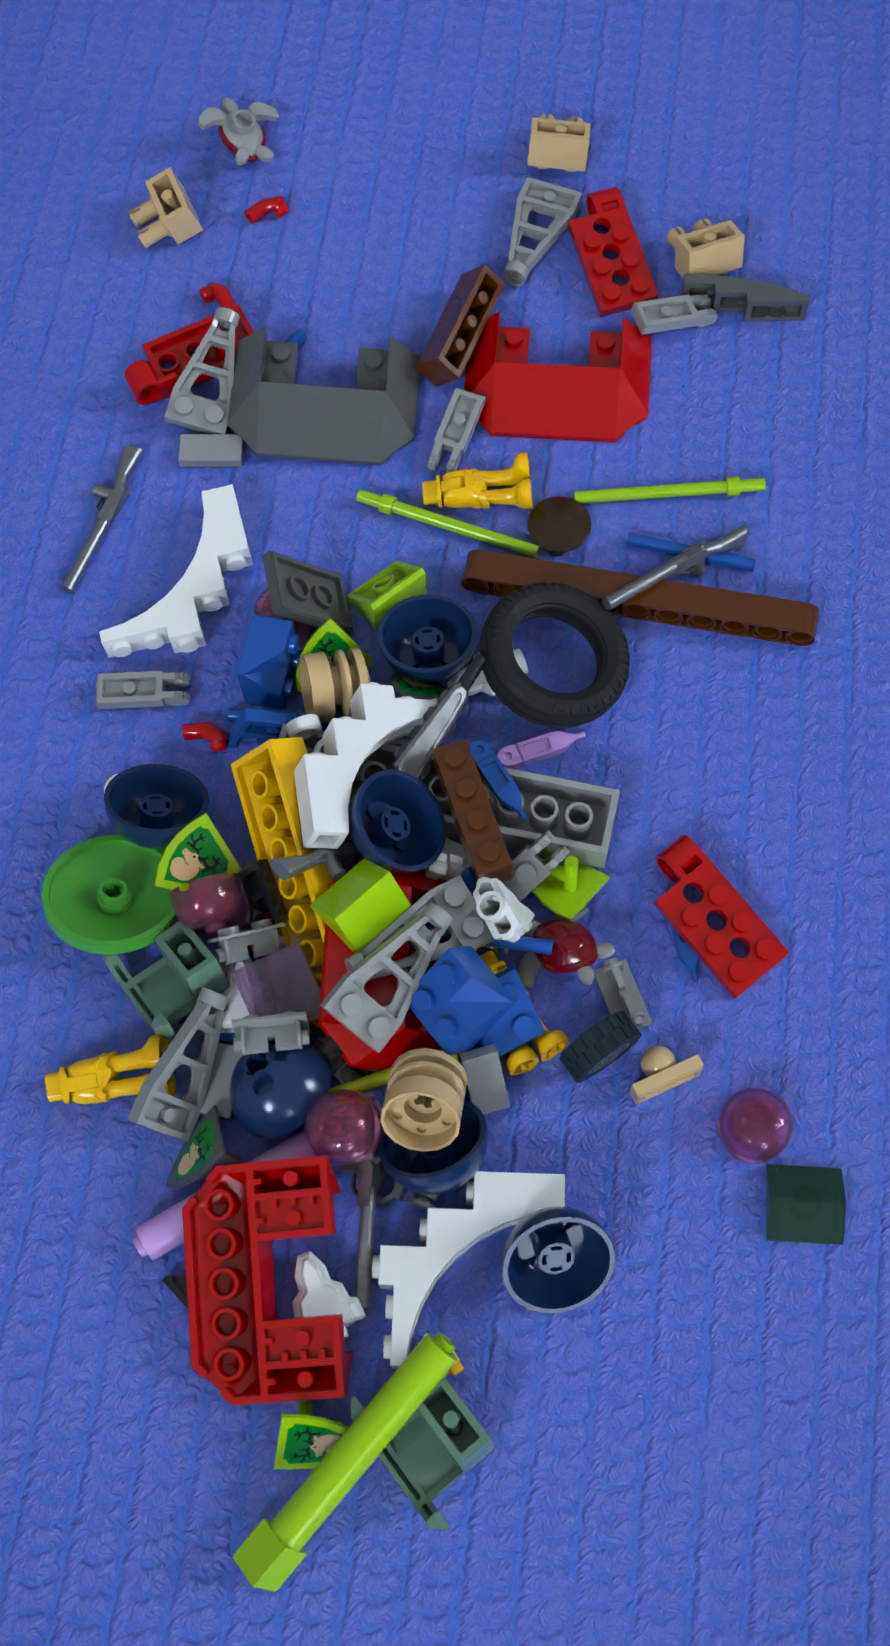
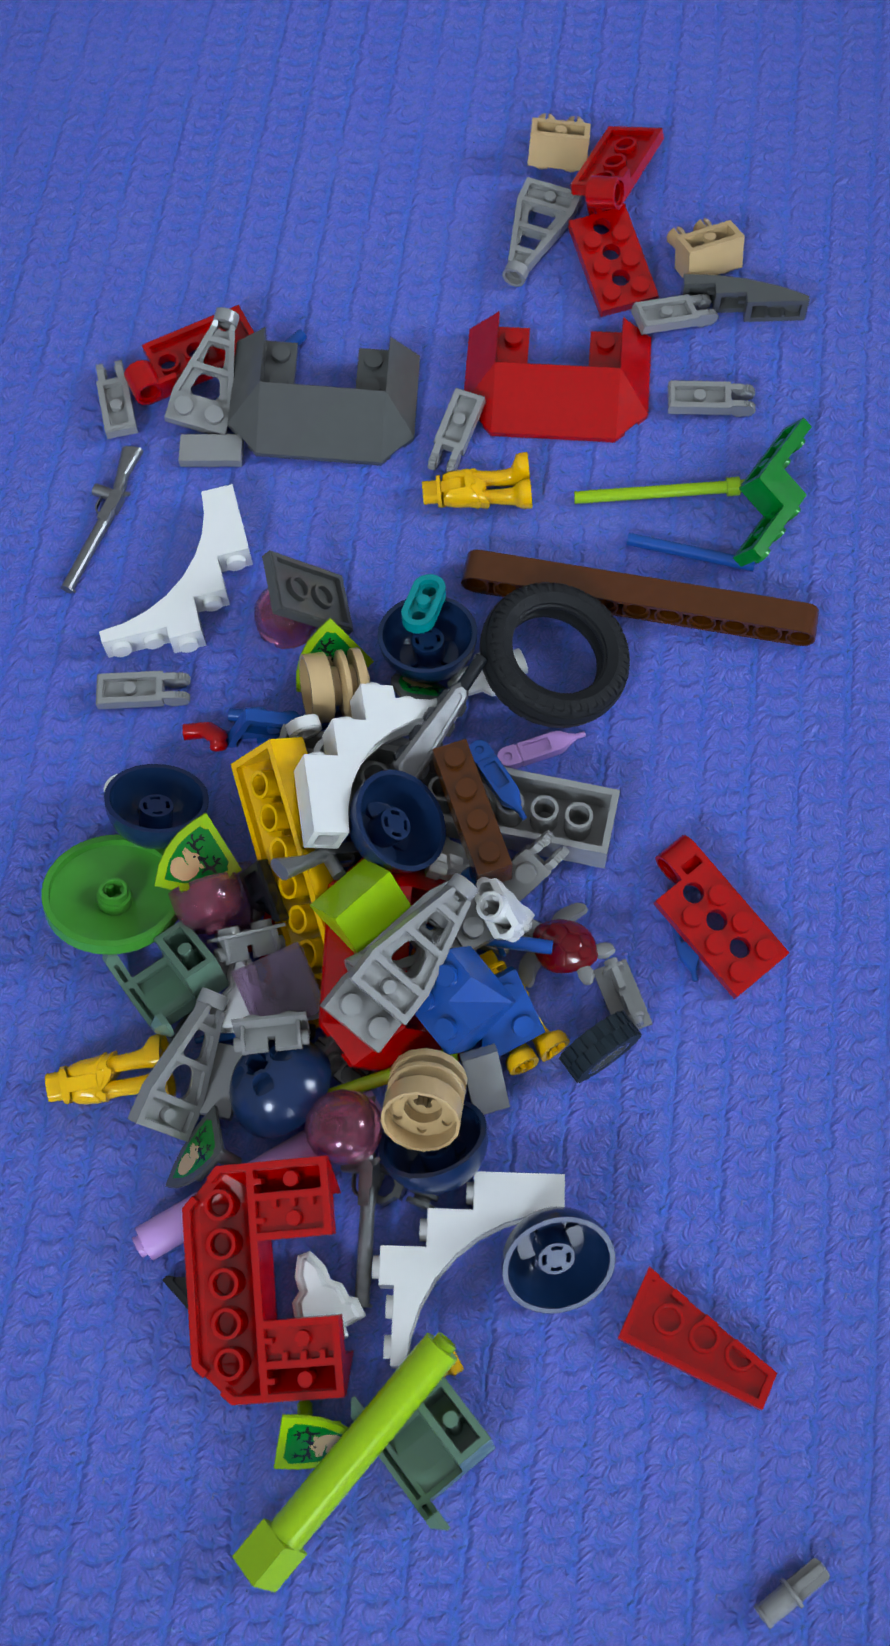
tan brick [128,167,203,249] -> none
light grey animal [198,97,279,166] -> none
red arm [199,282,236,309] -> none
blue slope [236,614,302,710] -> none
red arm [244,196,289,224] -> none
lime slope [346,560,427,633] -> none
lime bar [356,489,540,558] -> none
brick [415,264,505,387] -> none
dark brown dish [527,497,591,557] -> none
lime shield [532,856,610,921] -> none
flat silver piece [602,525,748,610] -> none
tan tile [629,1046,704,1104] -> none
clear pink cylinder [717,1088,793,1164] -> none
slope [766,1164,846,1245] -> none
none -> light grey hinge [96,360,138,439]
none -> light grey plate [346,873,479,1025]
none -> teal plate [401,574,446,634]
none -> red hinge [570,126,664,209]
none -> red wing [617,1266,777,1411]
none -> light grey hinge [667,380,756,417]
none -> green bracket [733,417,812,567]
none -> light grey axle [753,1558,830,1629]

